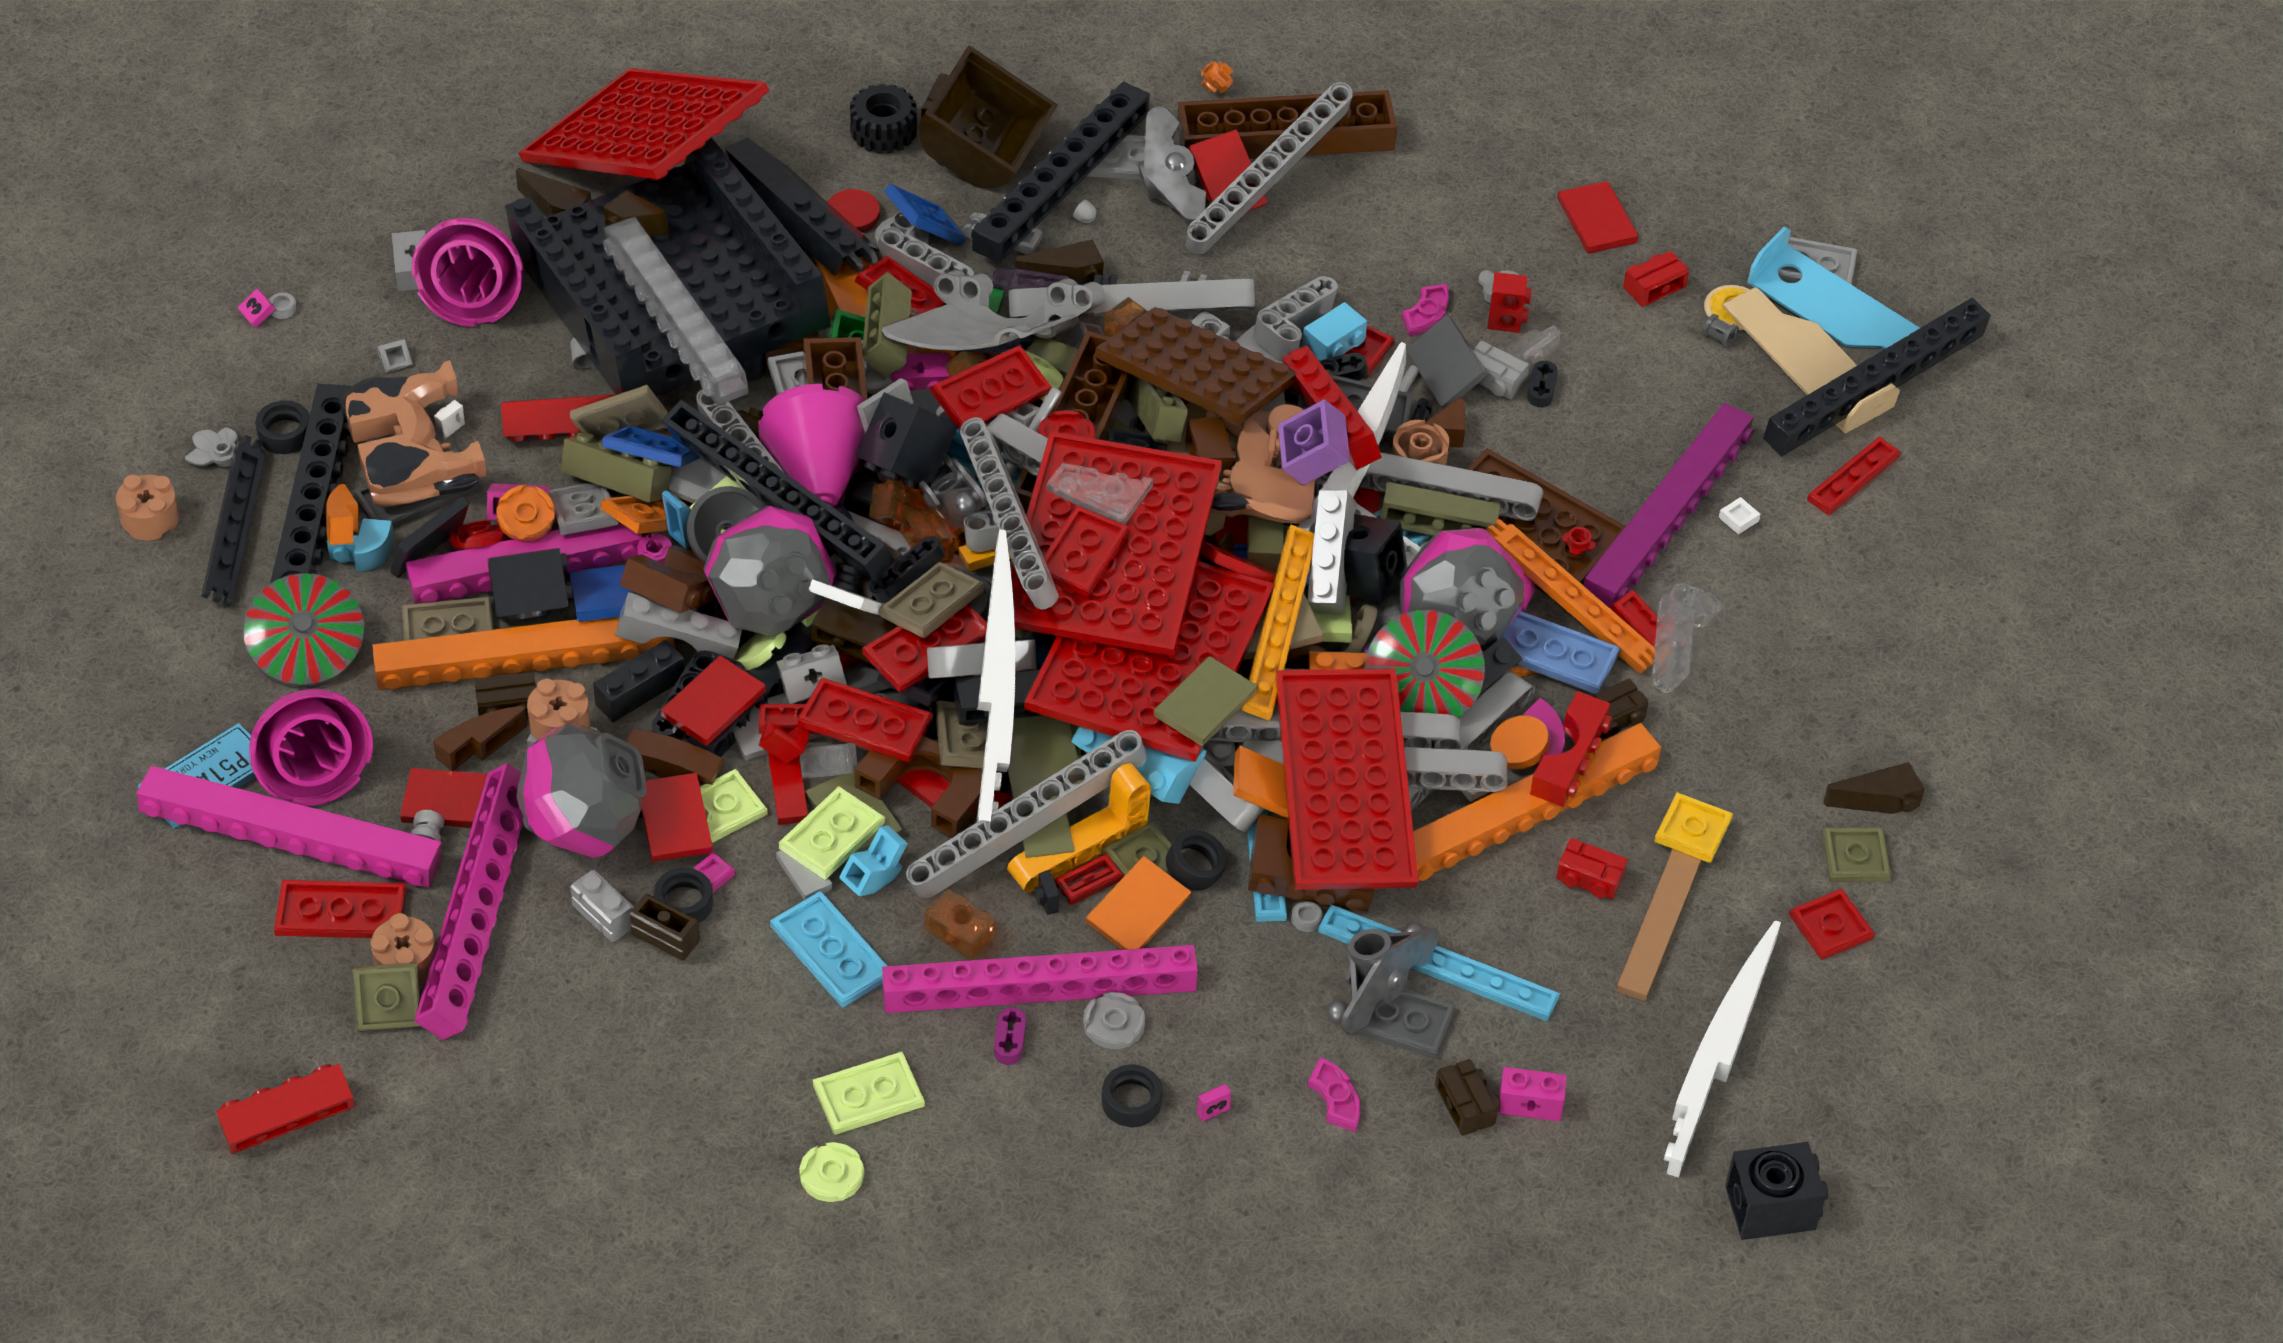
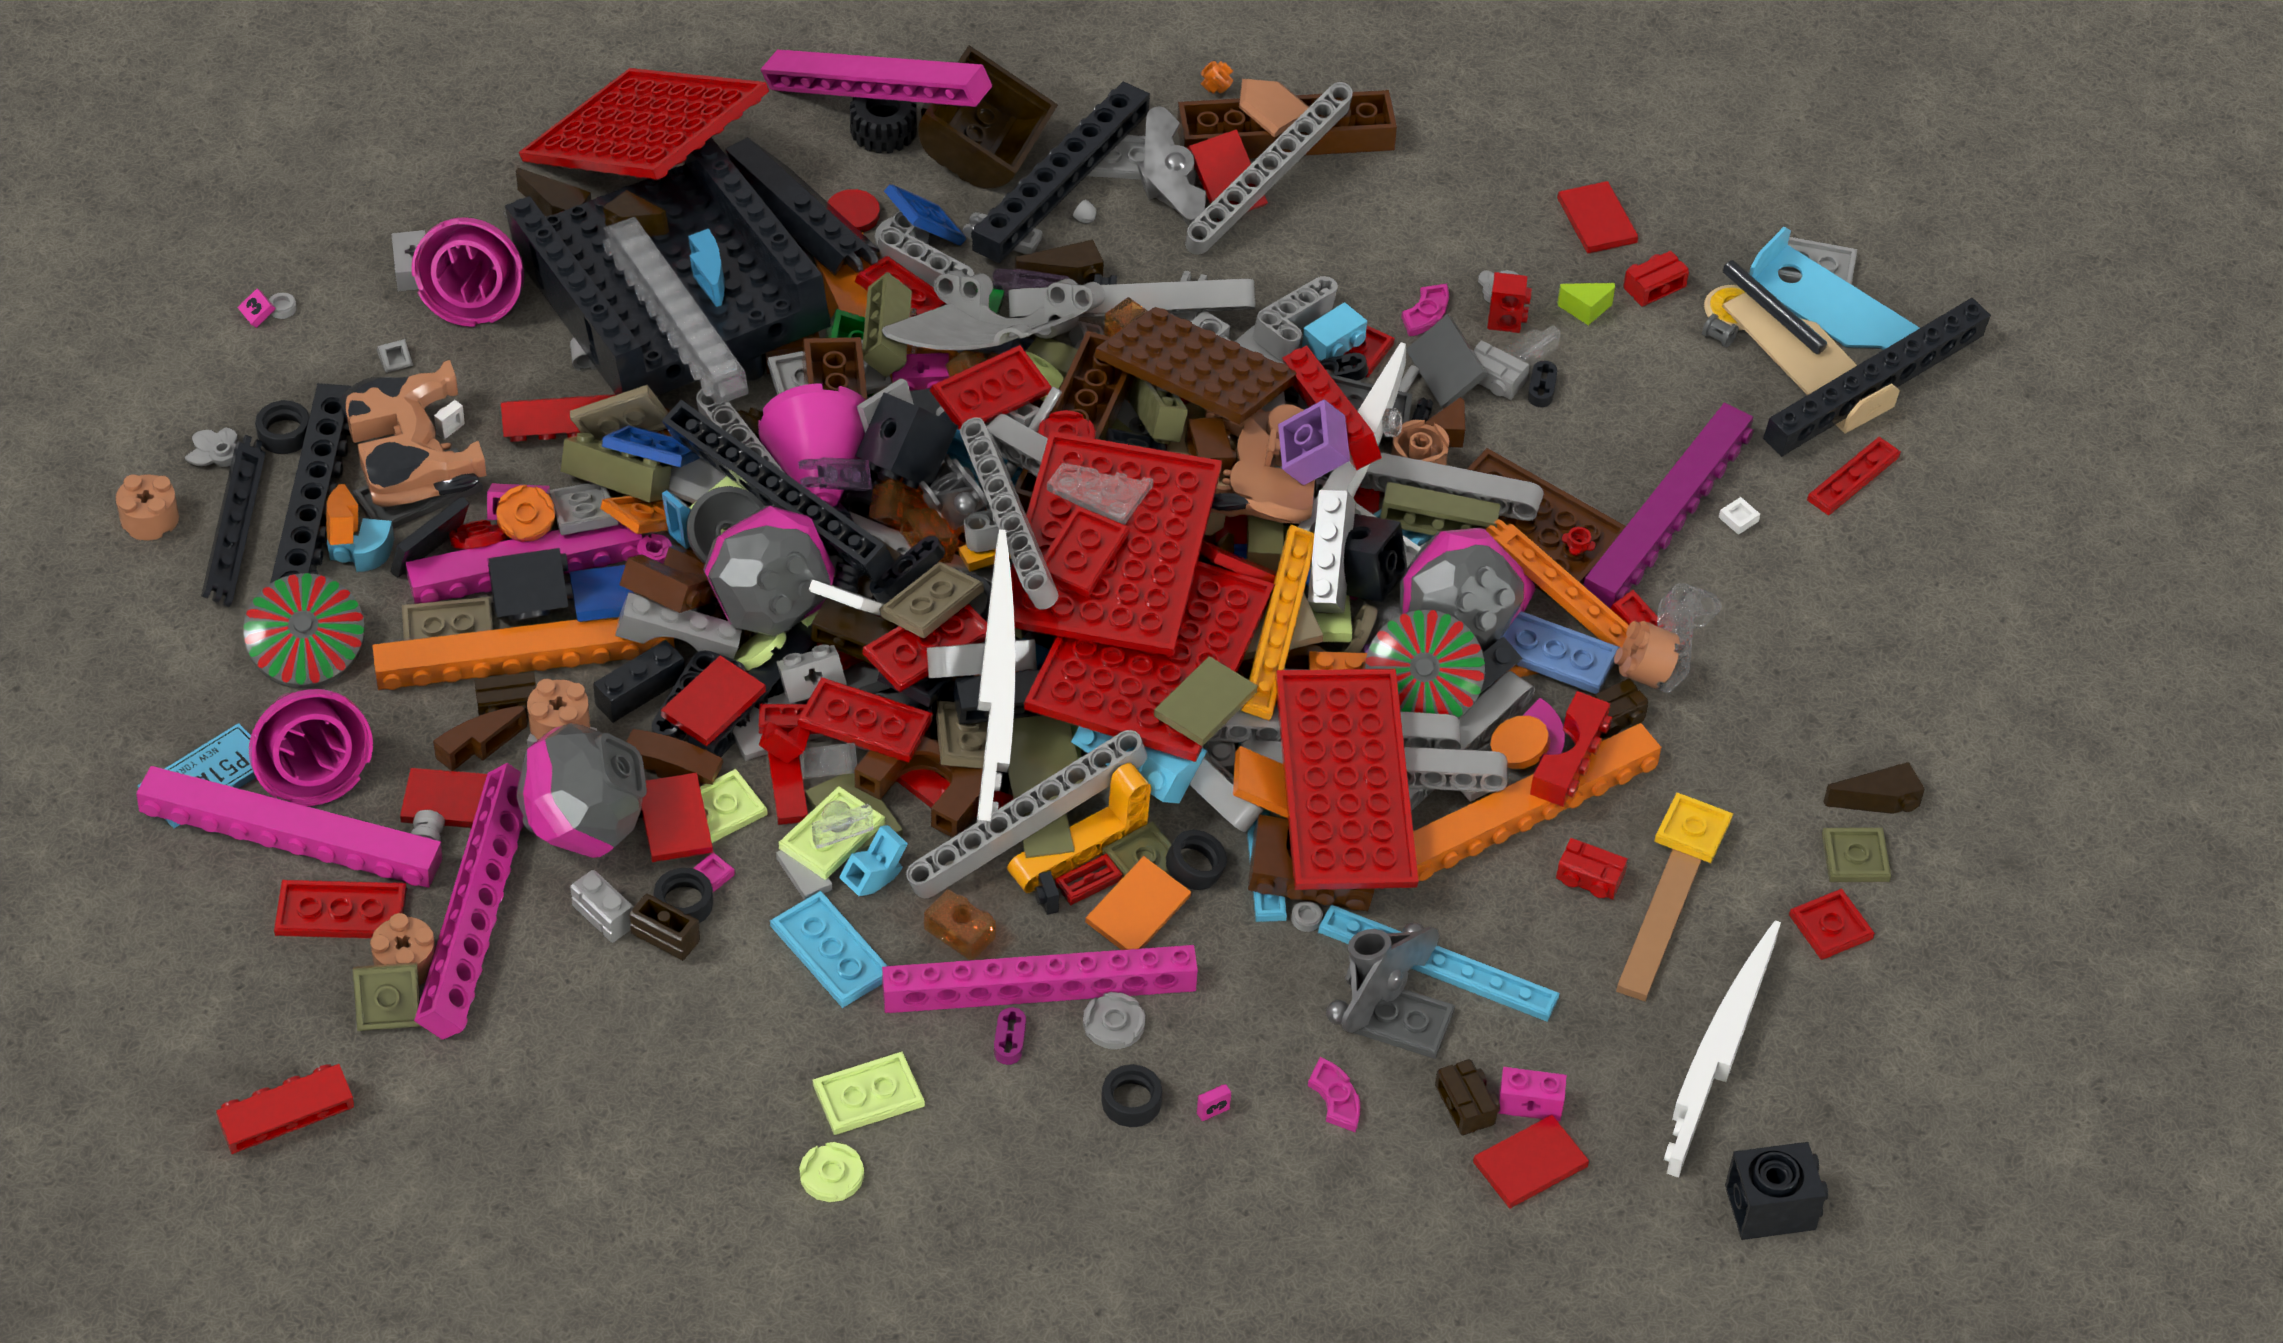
none -> dark azure slope [688,229,725,307]
none -> dark pink brick [760,49,992,107]
none -> clear purple hinge [798,457,872,491]
none -> clear tile [812,800,873,849]
none -> nougat tile [1239,79,1309,137]
none -> clear tile [1382,408,1402,437]
none -> red tile [1473,1115,1589,1209]
none -> lime slope [1557,283,1615,325]
none -> nougat brick [1614,621,1680,689]
none -> black axle [1722,260,1827,354]

